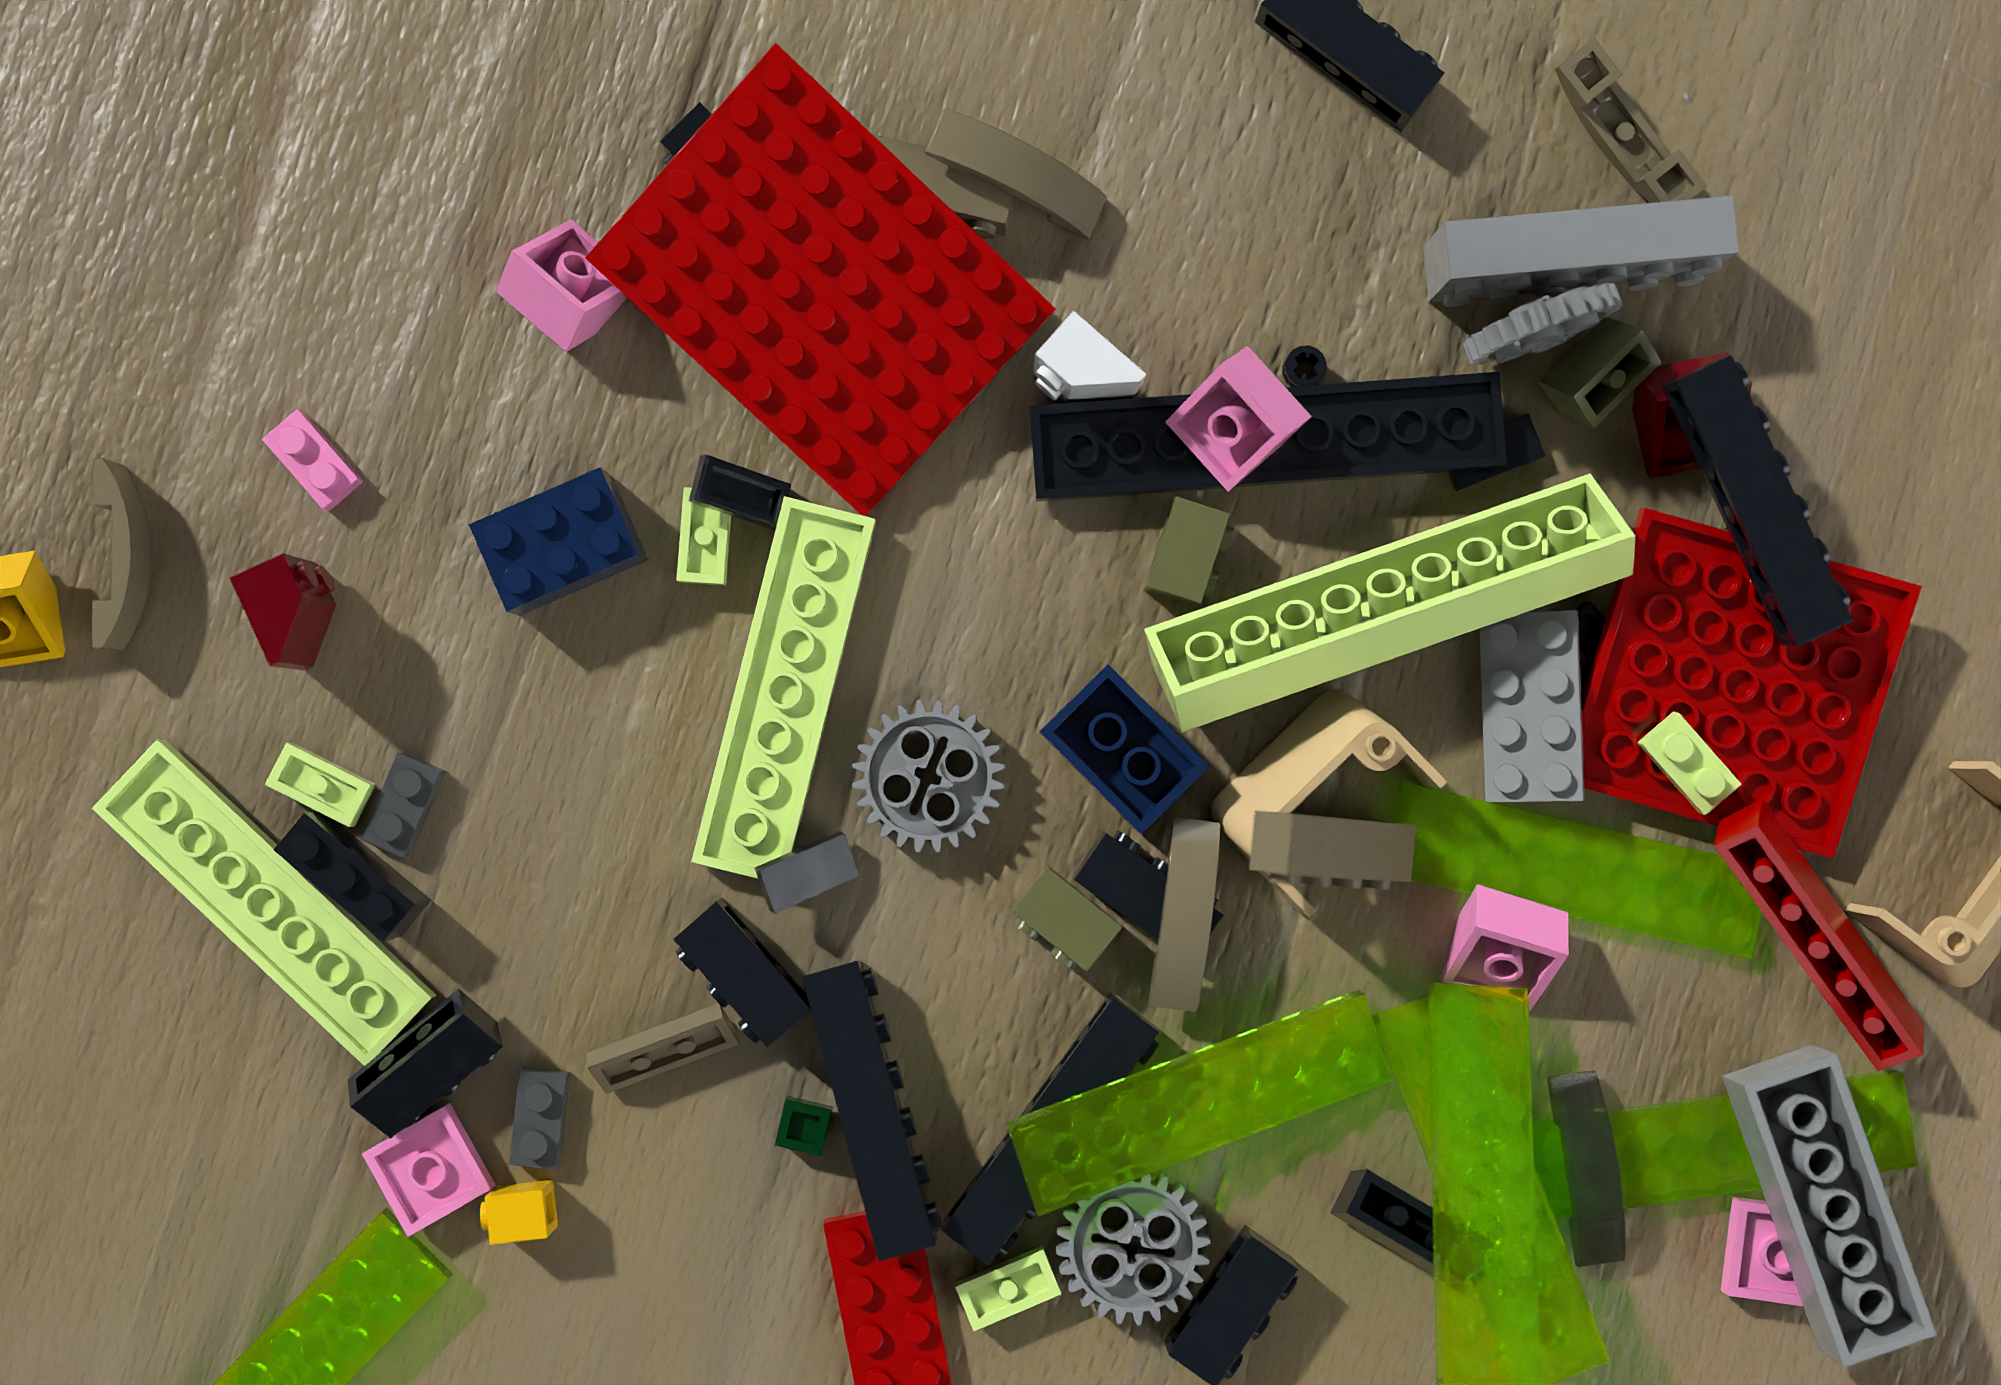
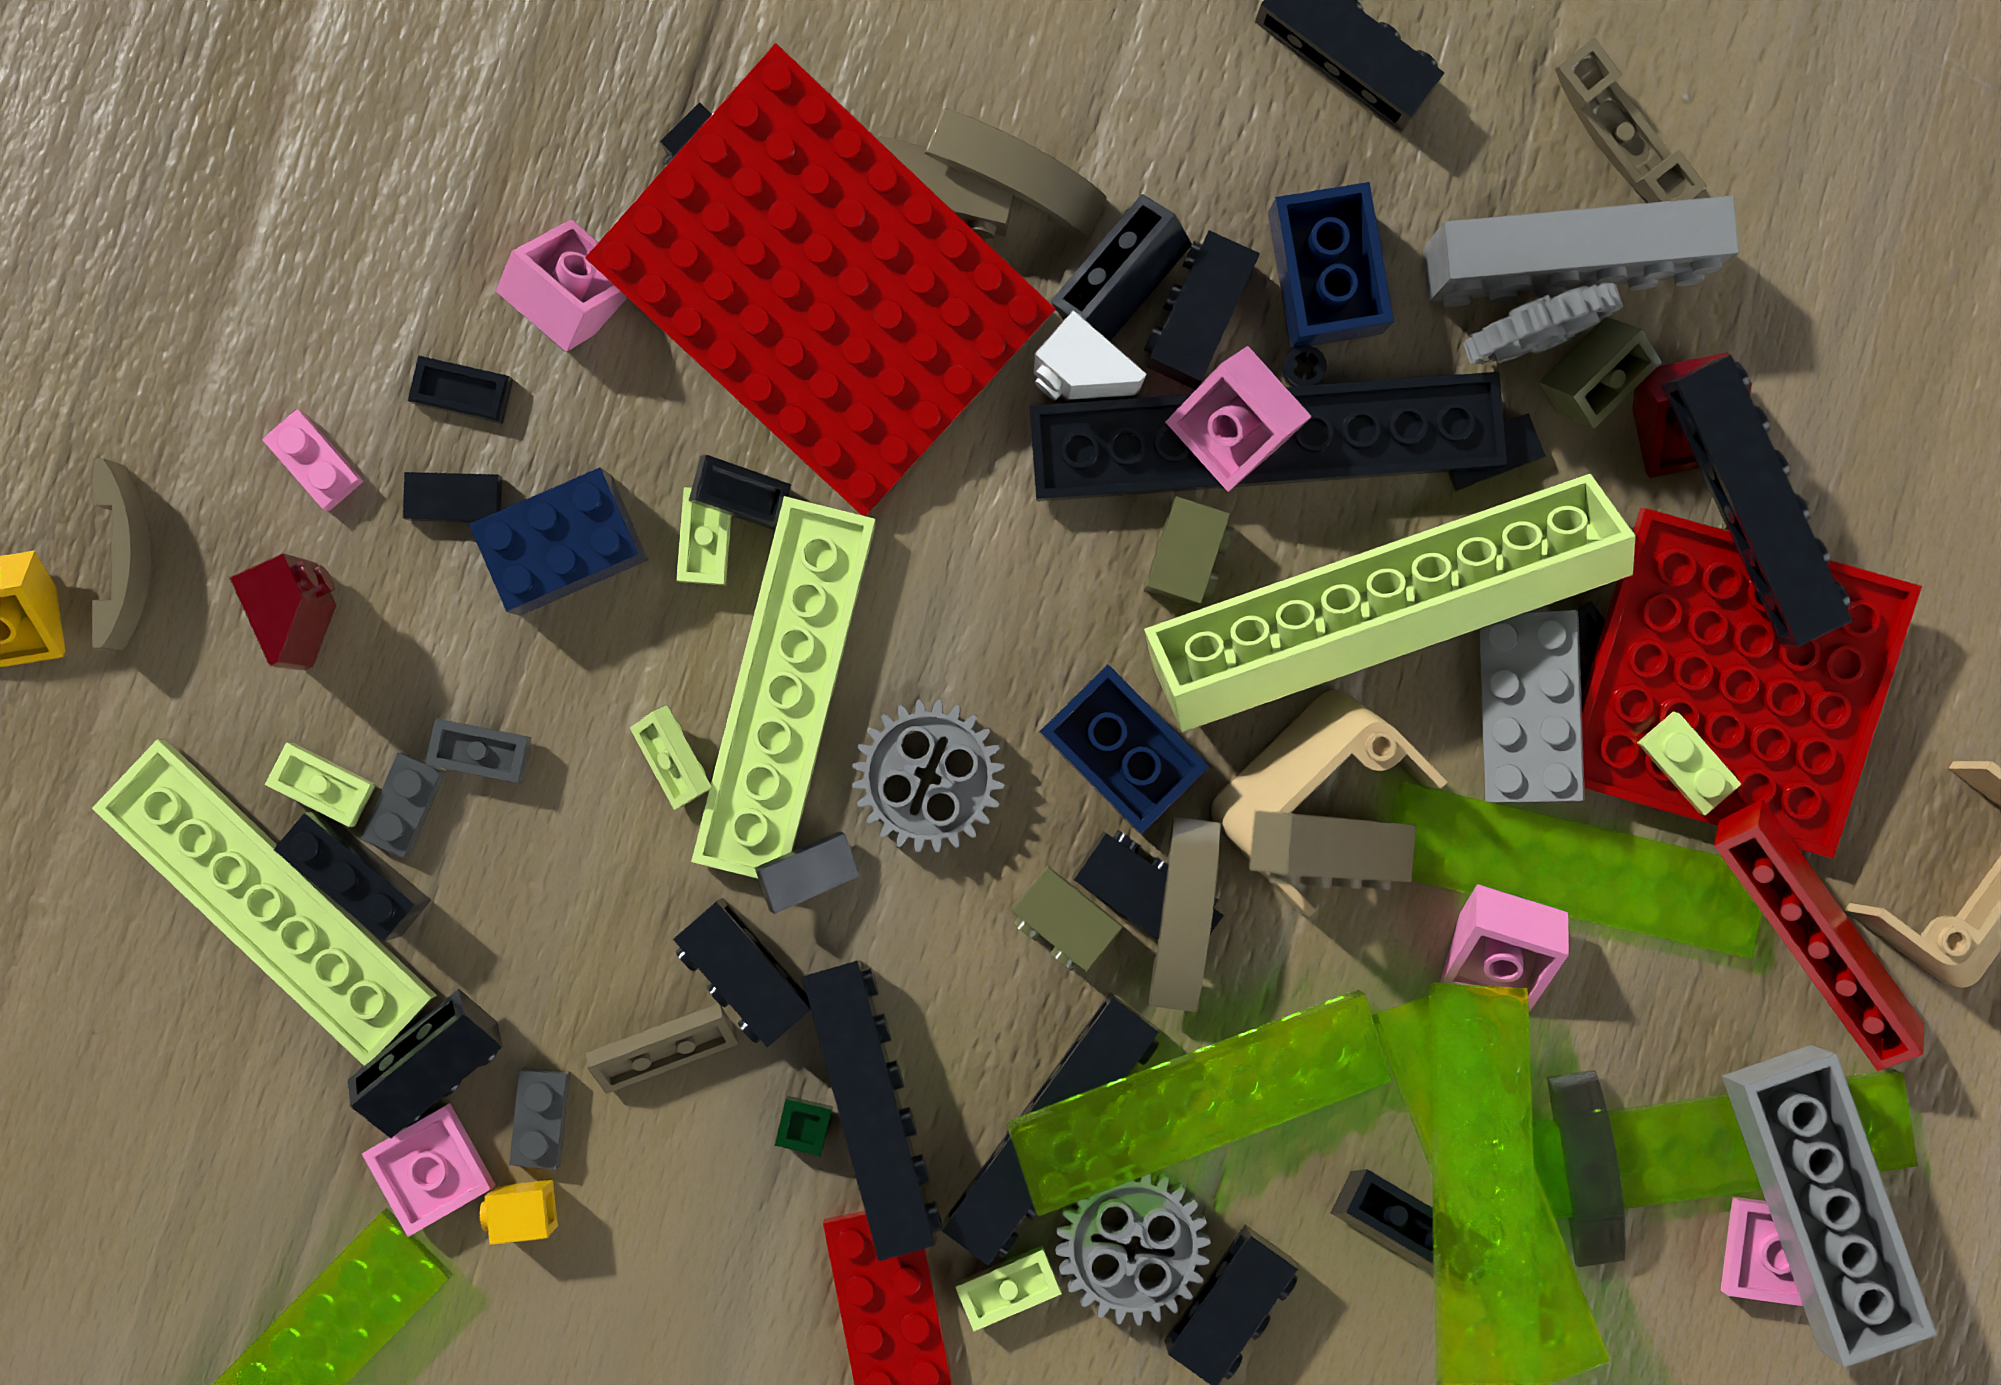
none -> black tile [403,472,502,522]
none -> black tile [408,355,513,424]
none -> dark grey plate [425,718,532,783]
none -> yellowish green plate [630,705,712,810]
none -> black brick [1050,194,1192,342]
none -> black brick [1143,230,1260,390]
none -> dark blue brick [1268,182,1394,349]

